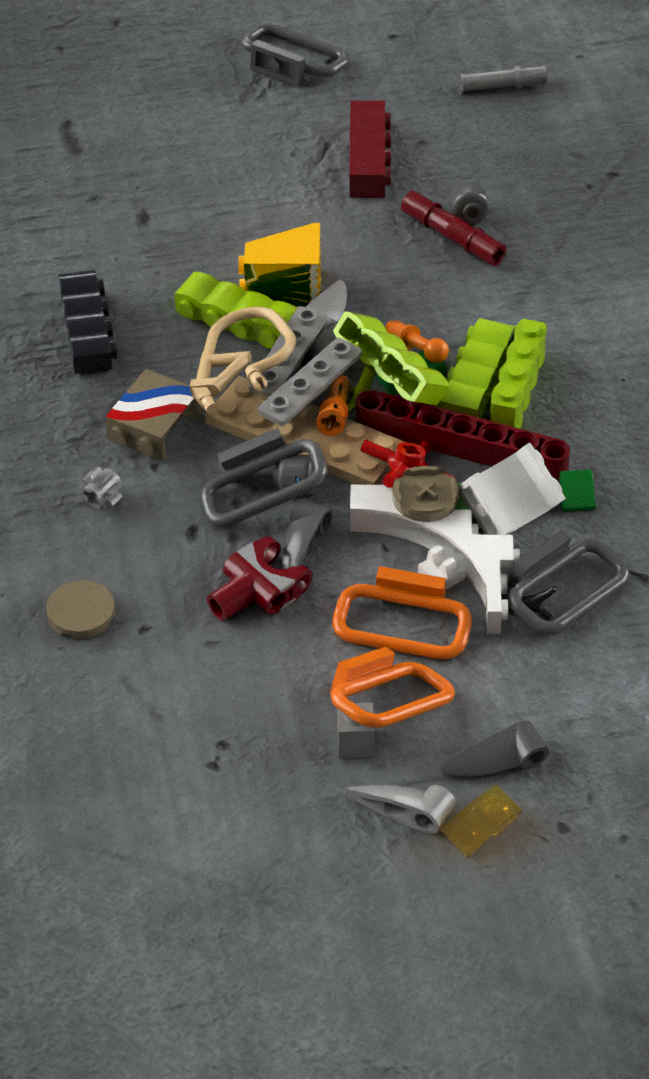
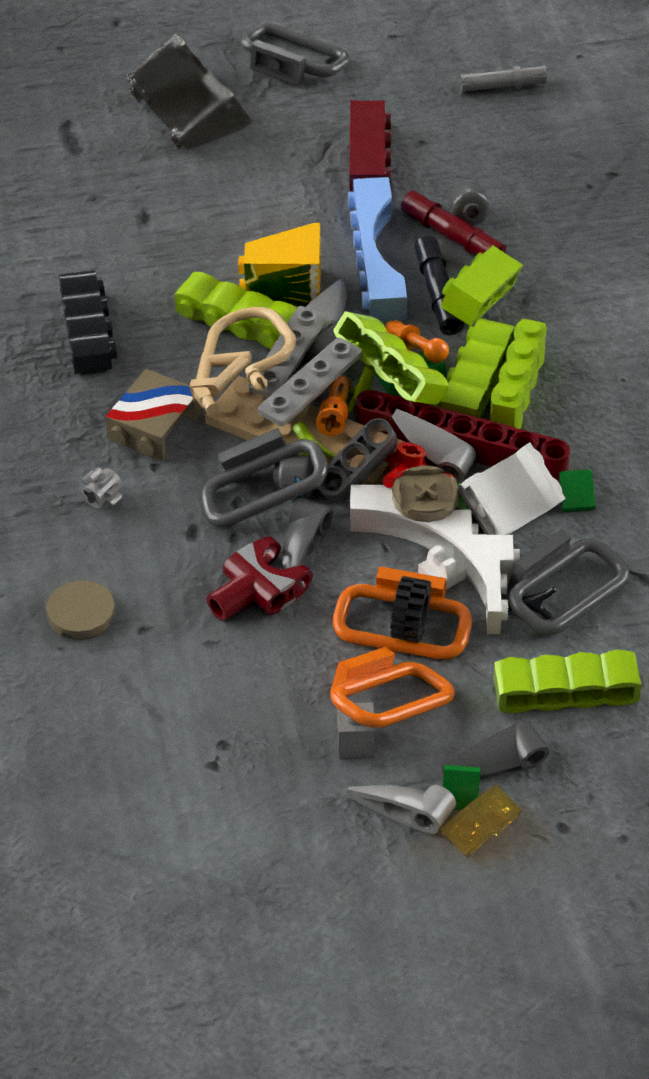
none -> clear smoke windscreen [125,33,253,150]
none -> lime bar [293,422,334,458]
none -> dark grey beam [318,418,398,503]
none -> light blue arch [348,177,407,322]
none -> black tyre [390,576,432,643]
none -> light grey piece [392,409,476,483]
none -> black piece [414,236,464,335]
none -> lime brick [440,246,523,326]
none -> green slope [442,765,481,811]
none -> lime brick [493,650,642,713]

